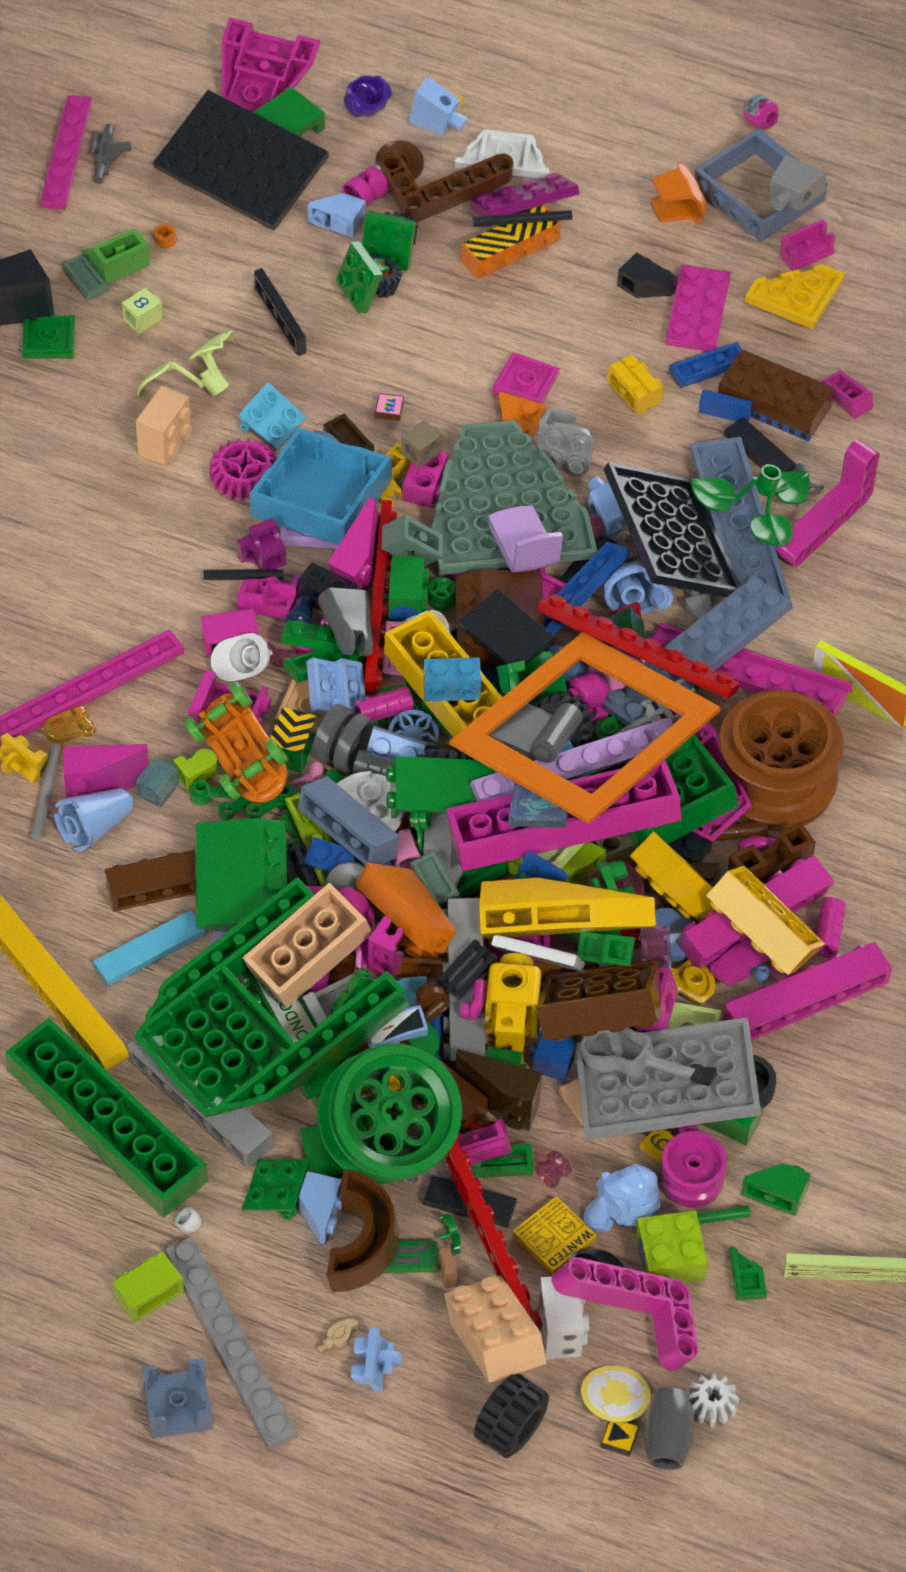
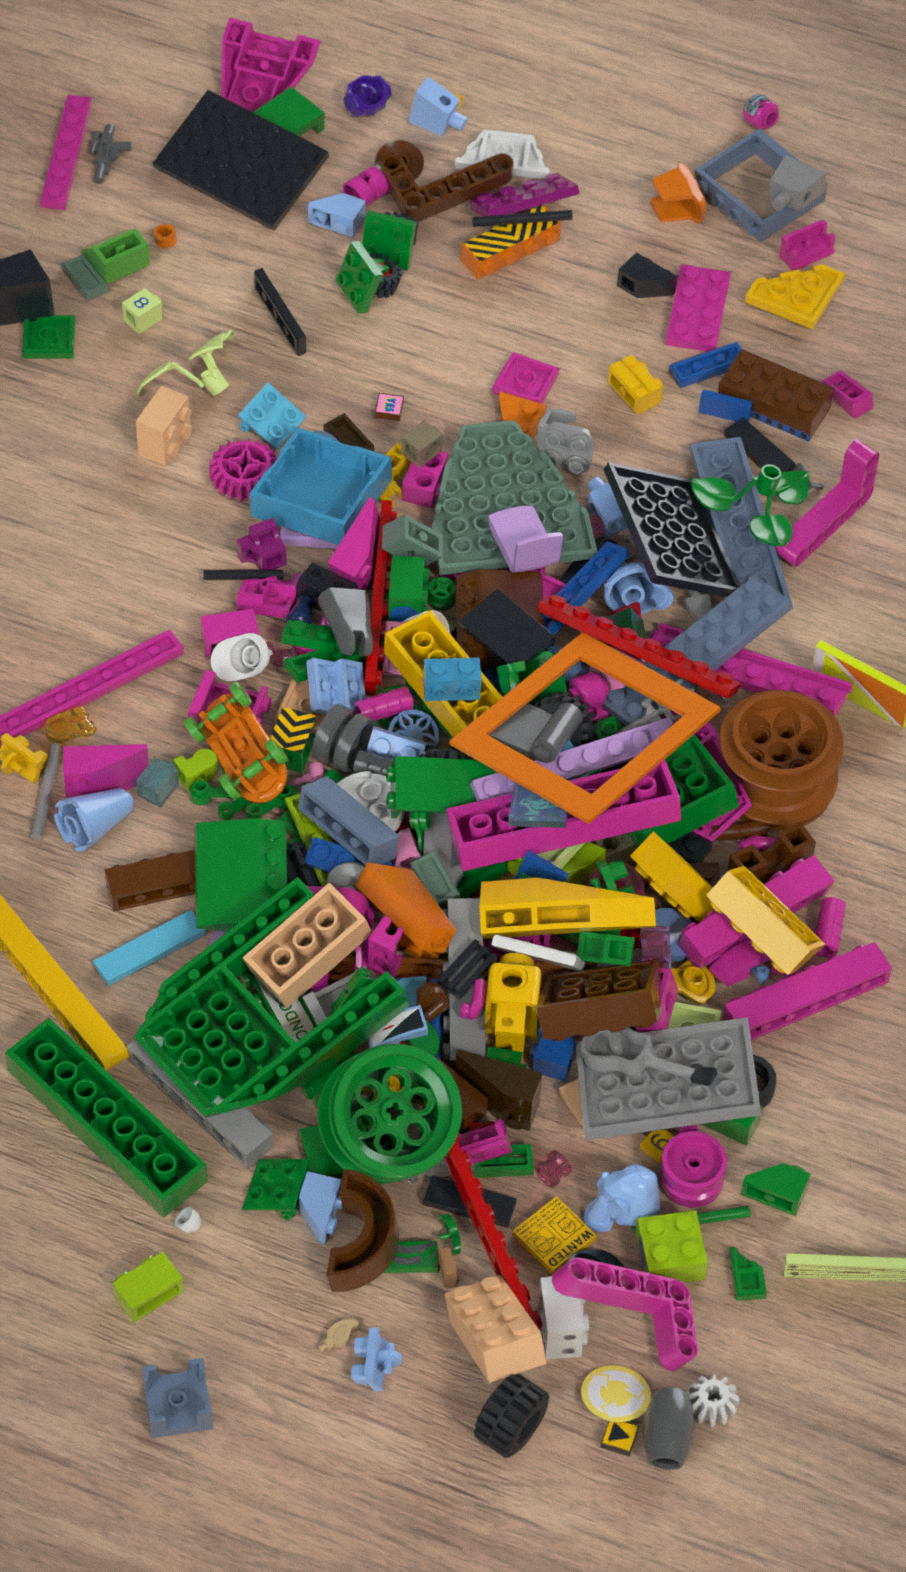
light grey plate [165,1237,297,1450] -> none

